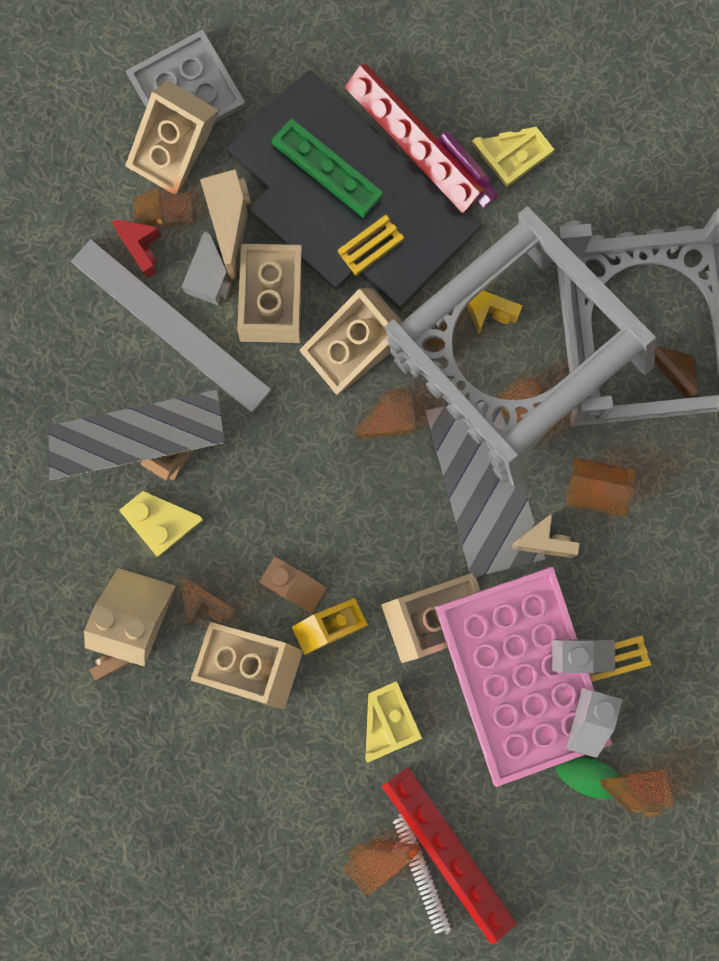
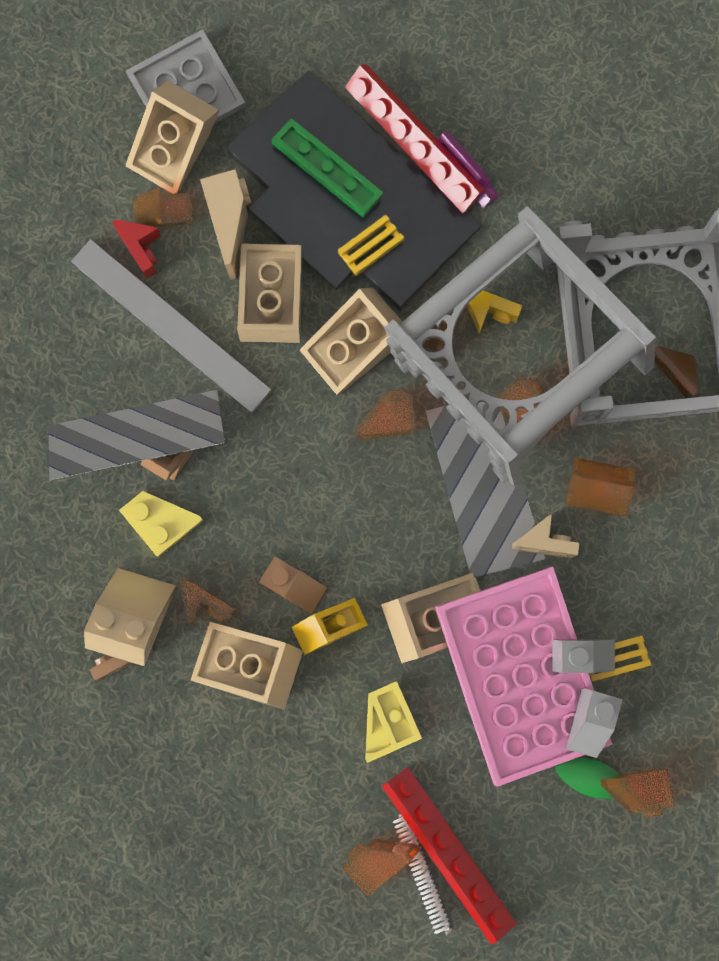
light grey slope [182,232,231,305] -> none
light yellow wing [472,127,555,188] -> none

